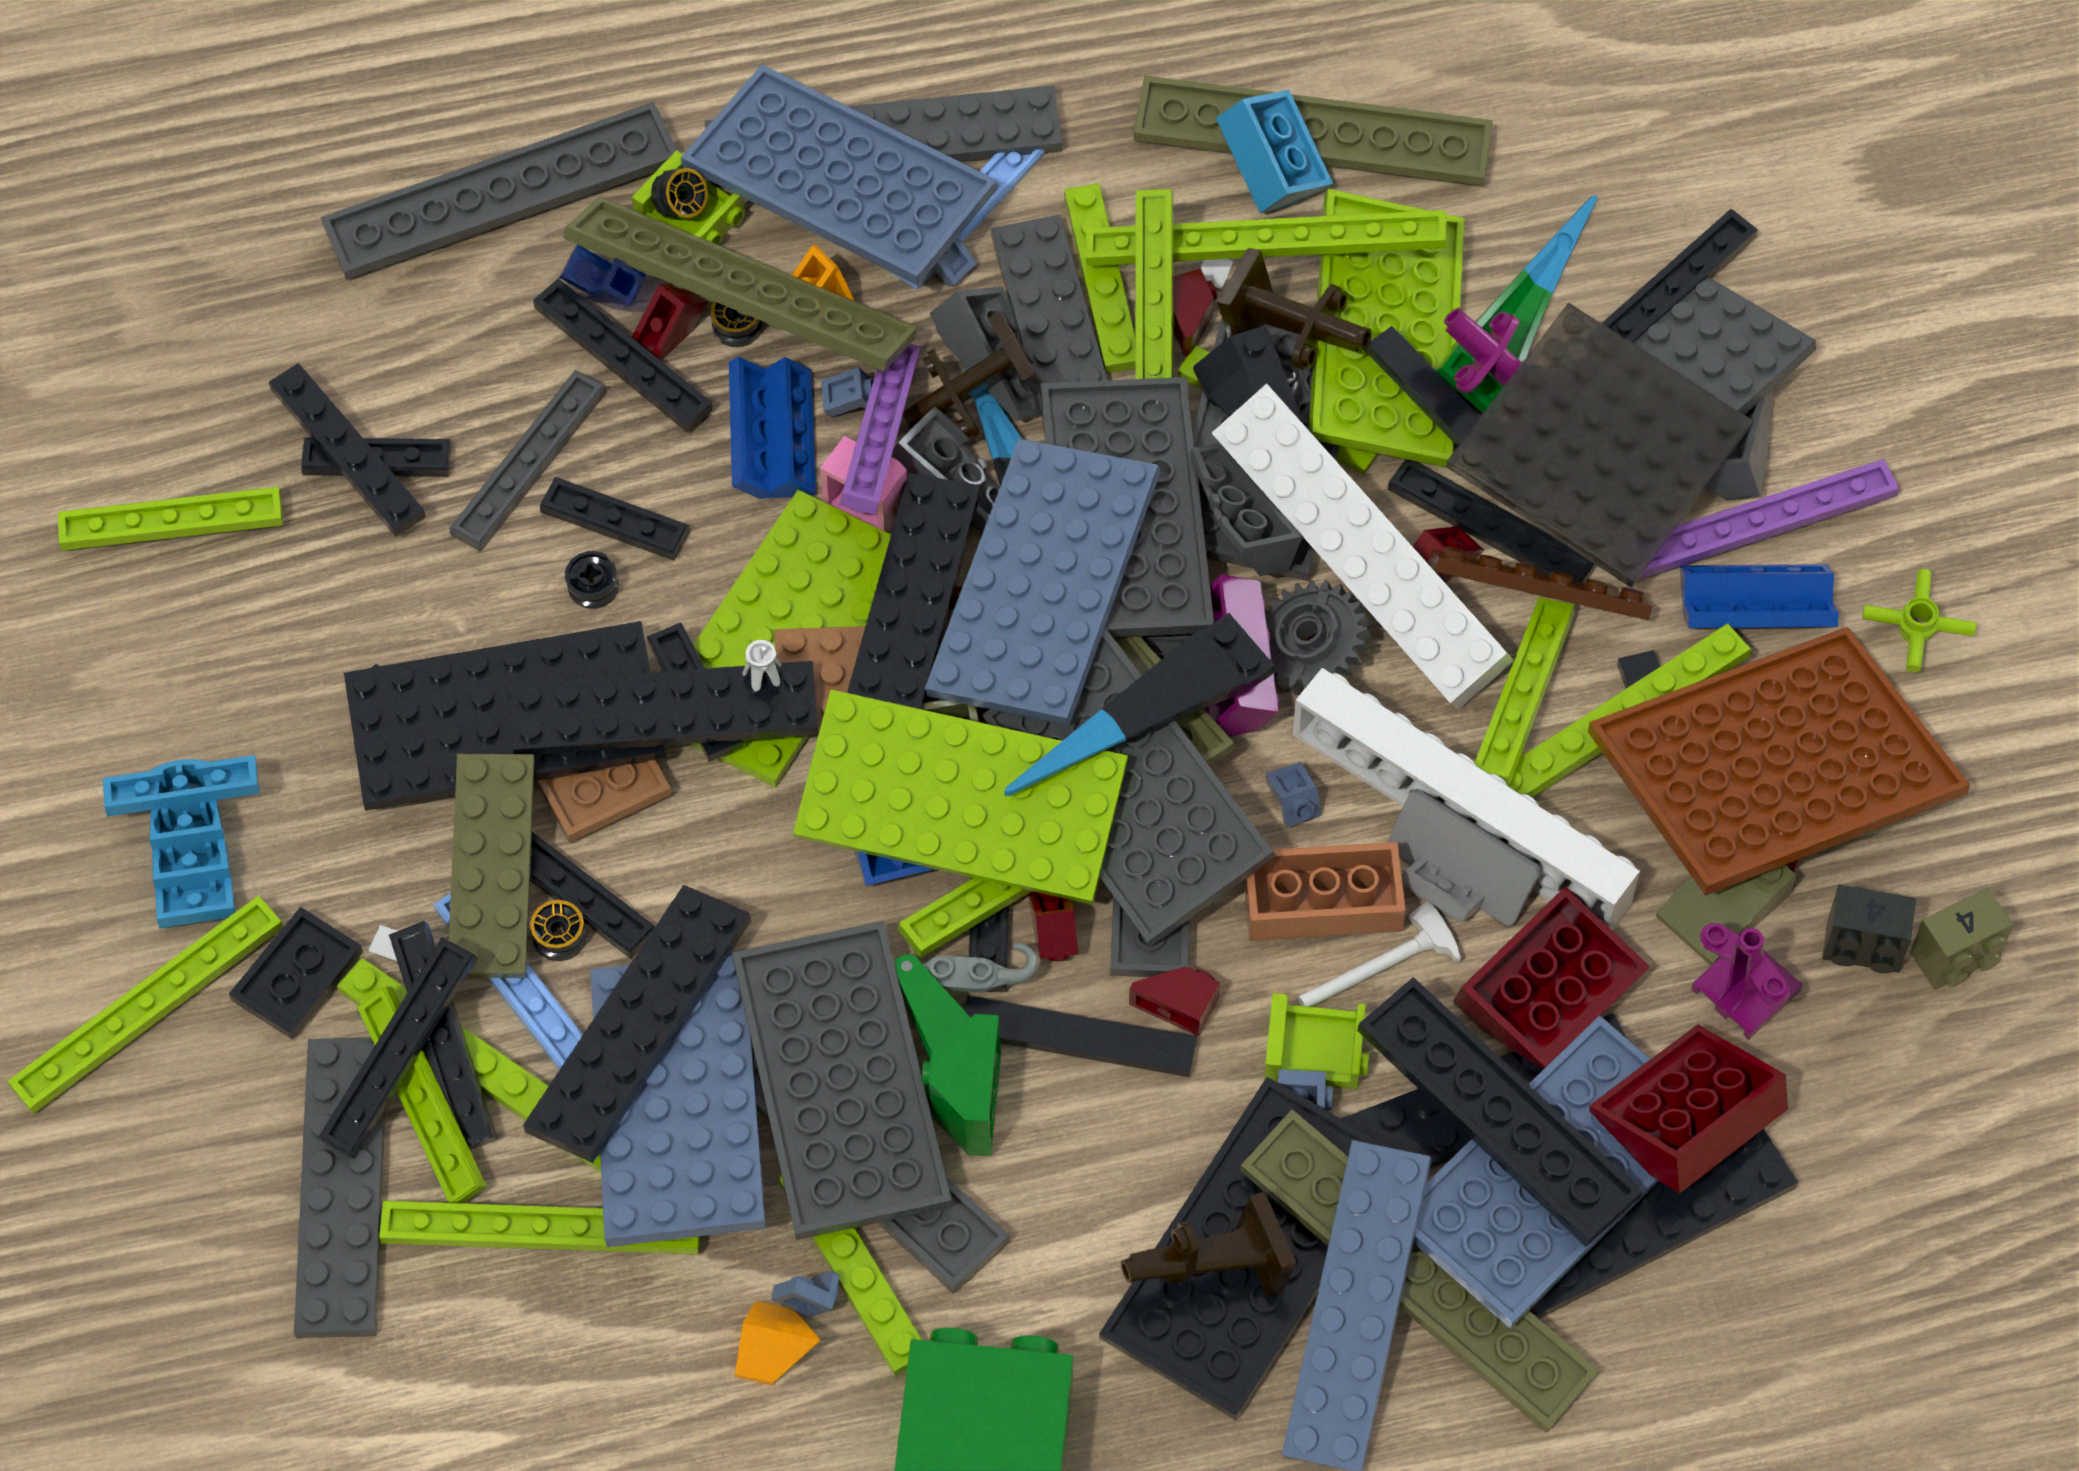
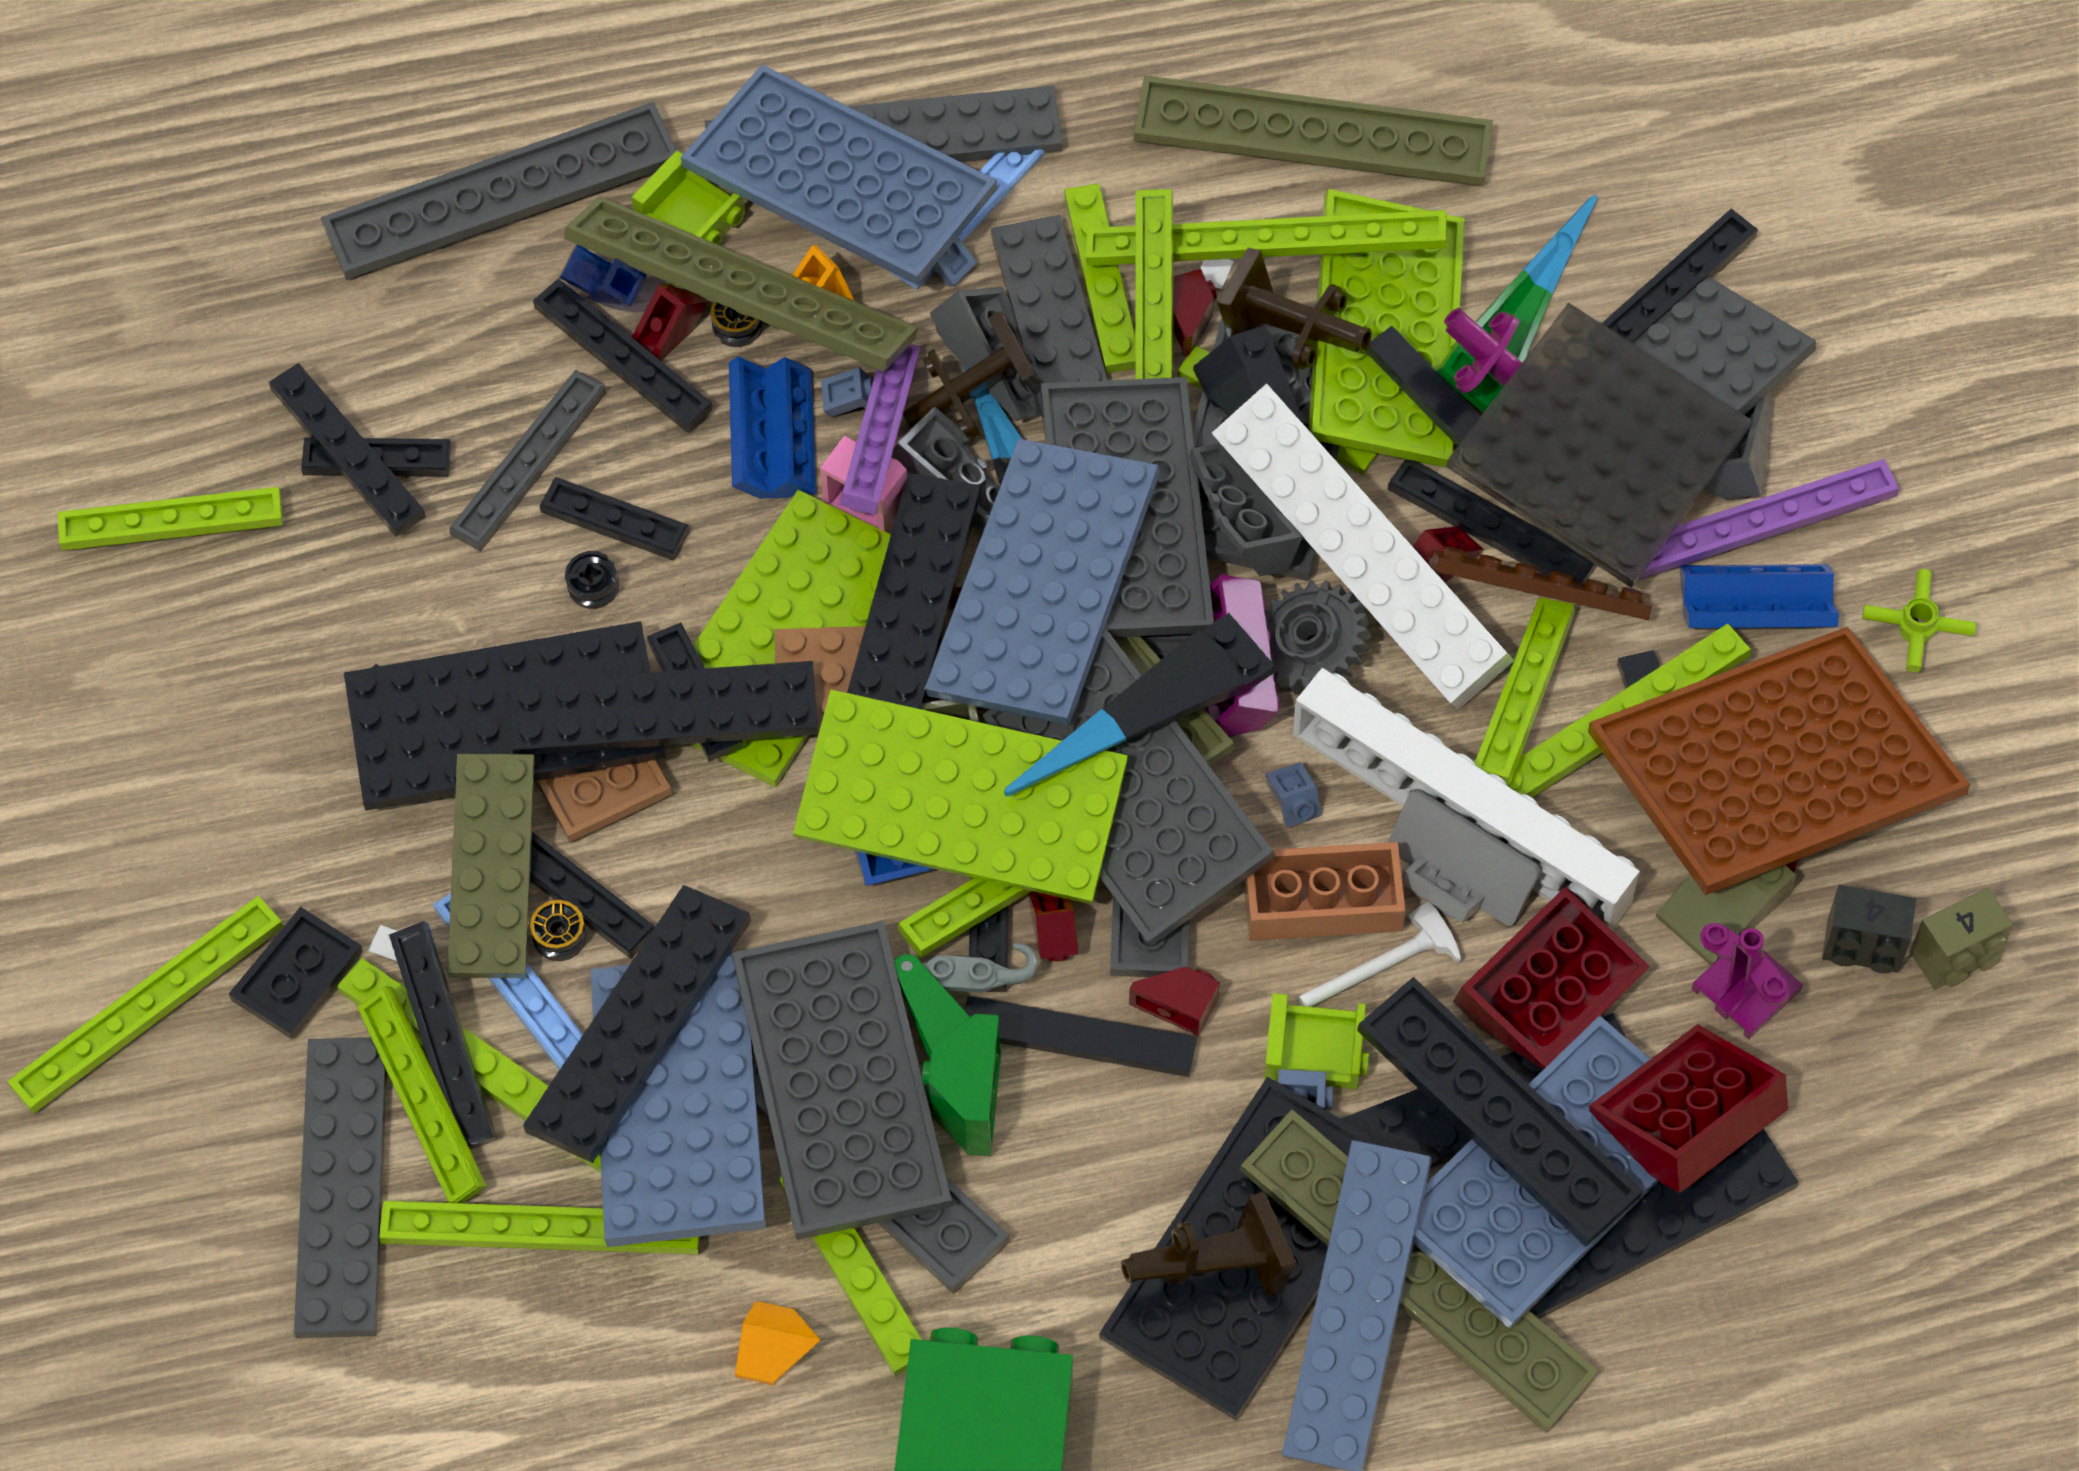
dark azure slope [103,755,260,929] -> none
black tile [318,937,478,1159] -> none
black wheel [651,168,708,219] -> none
white piece [742,640,781,691] -> none
sand blue bracket [771,1271,839,1317] -> none
dark azure slope [1216,90,1333,213] -> none

